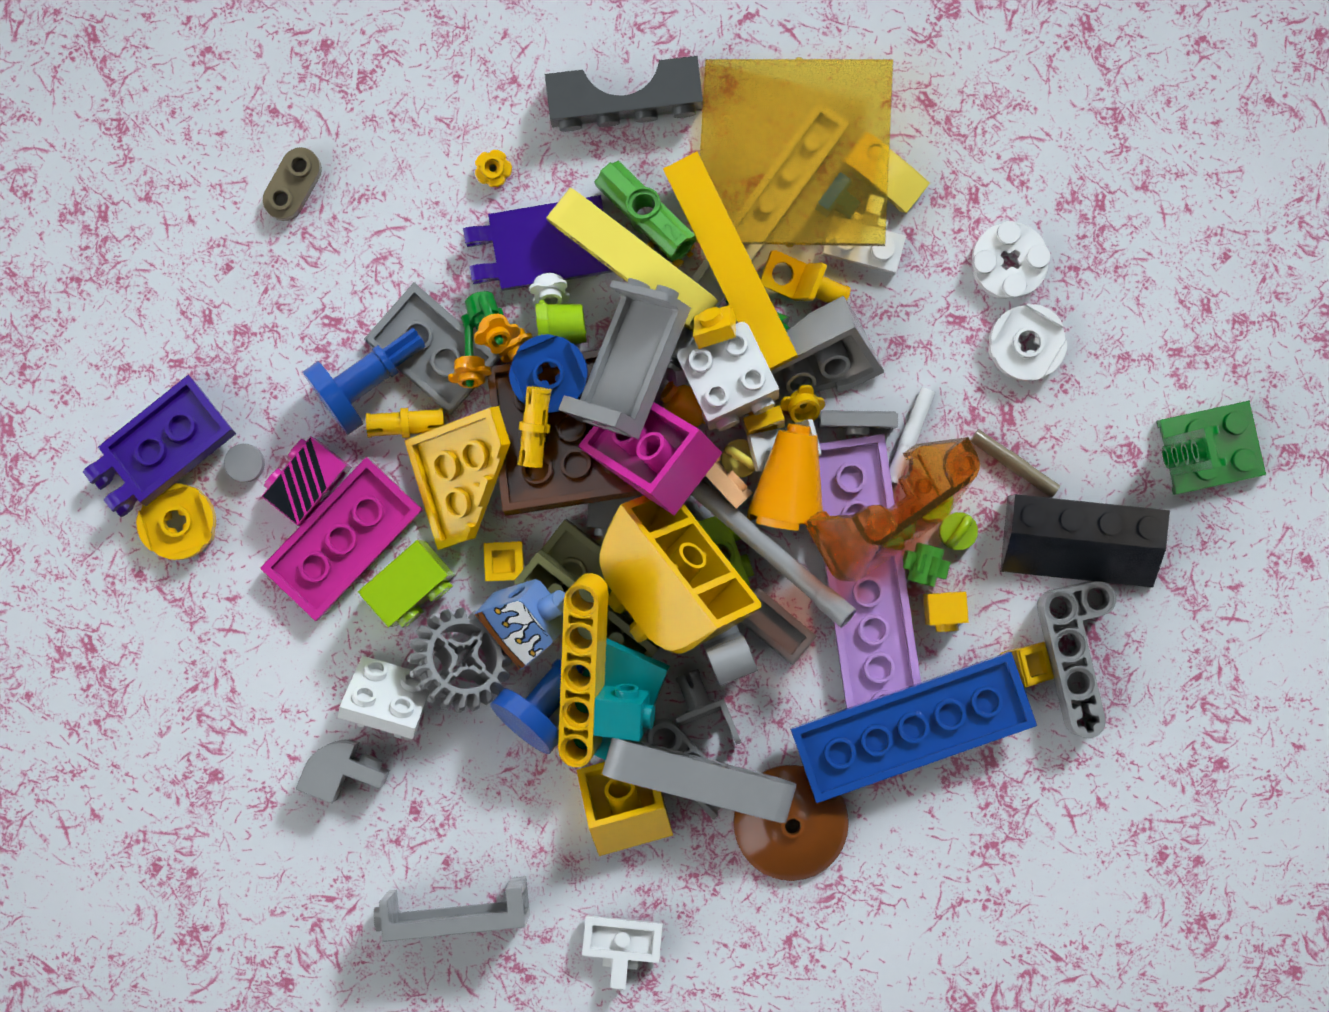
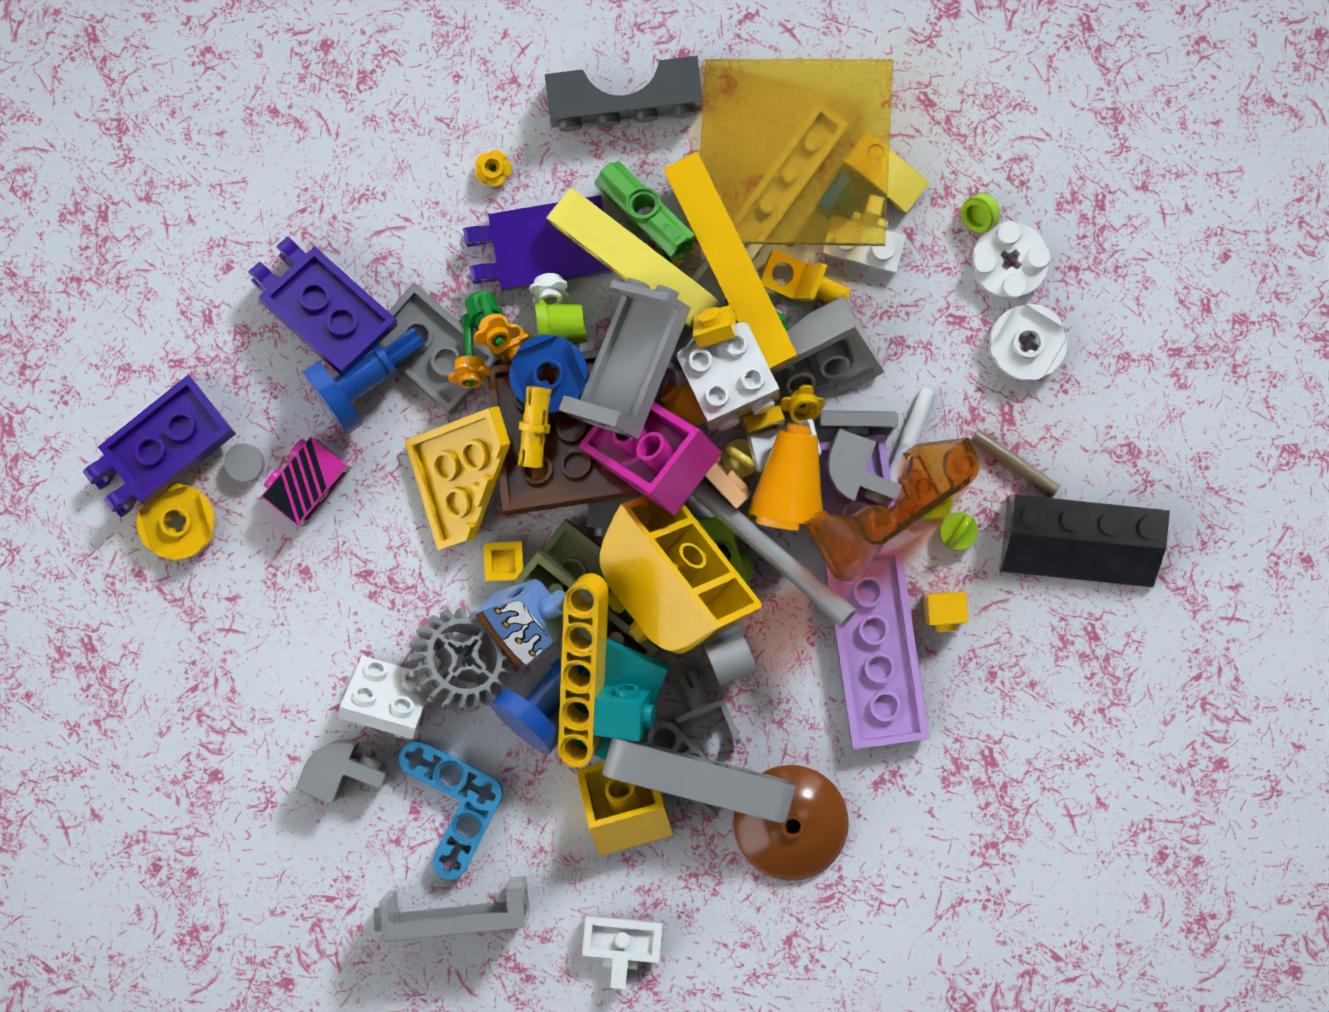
dark pink plate [260,457,423,621] -> none
dark tan plate [263,147,322,221] -> none
lime brick [358,540,456,628] -> none
yellow pin [366,408,444,438] -> none
light grey tile [741,587,817,665] -> none
blue plate [790,652,1037,803] -> none
bright green gear [903,543,951,587] -> none
yellow slope [999,642,1054,688] -> none
light grey beam [1037,581,1116,738] -> none
green bracket [1157,400,1266,495] -> none
none -> dark purple tile [248,236,398,377]
none -> dark azure beam [398,740,503,880]
none -> light grey brick [826,429,902,505]
none -> lime tile [961,192,1001,234]

